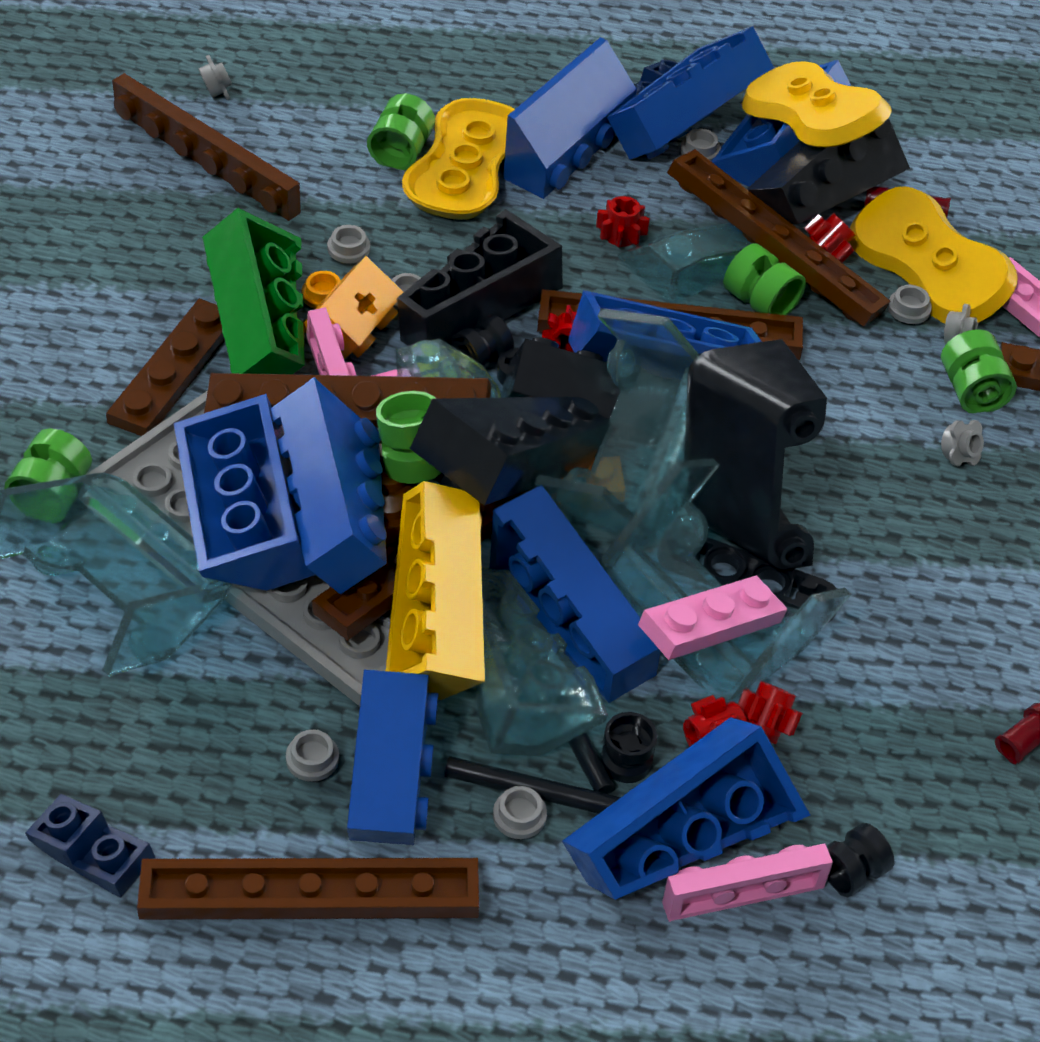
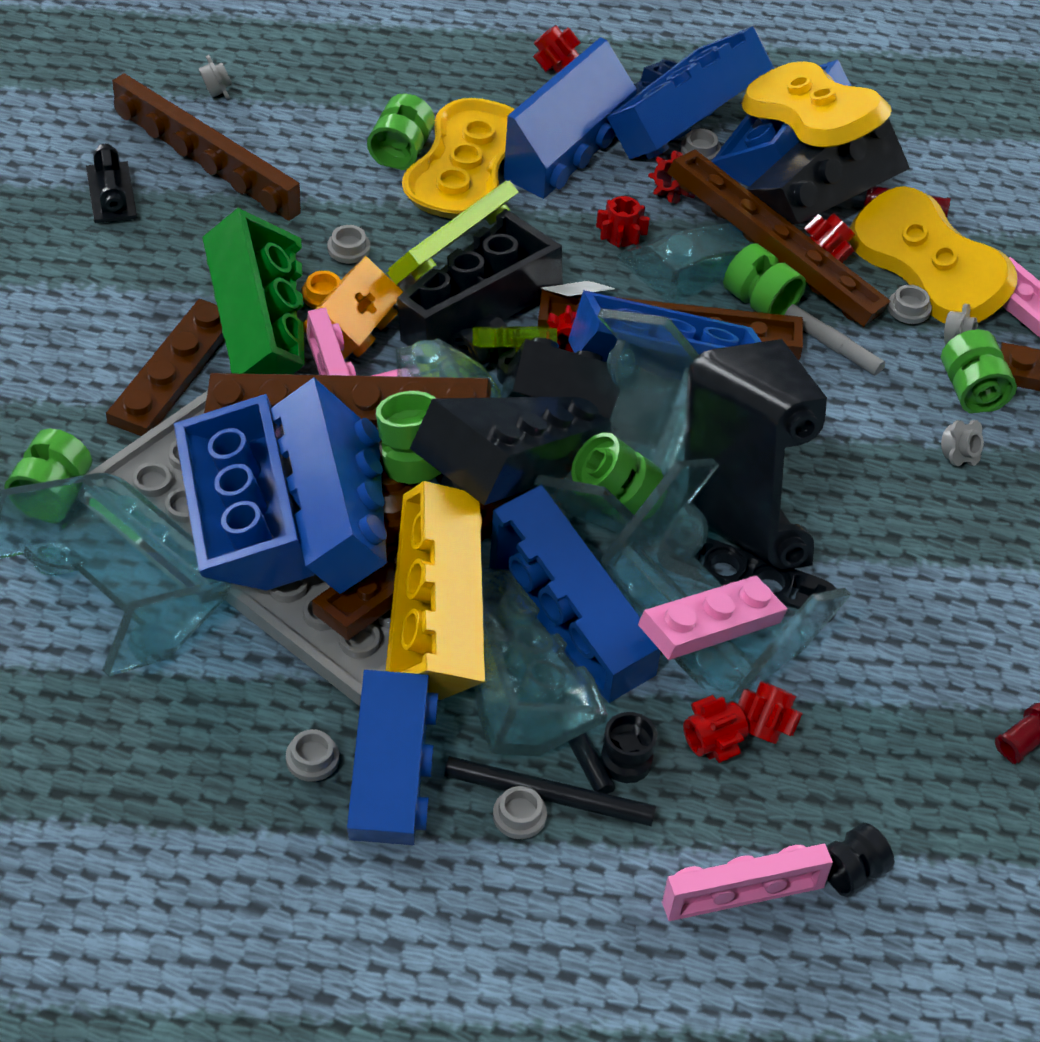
dark blue slope [25,794,155,898] -> none
reddish brown plate [137,858,479,920] -> none
blue wedge [562,717,810,900] -> none
none -> black hinge [86,144,137,223]
none -> lime plate [387,180,518,285]
none -> clear neon green plate [473,326,557,354]
none -> red gear [533,25,581,73]
none -> white sticker [541,281,615,296]
none -> bright green wheel [571,432,663,519]
none -> red gear [648,150,695,204]
none -> light grey piece [785,304,886,376]

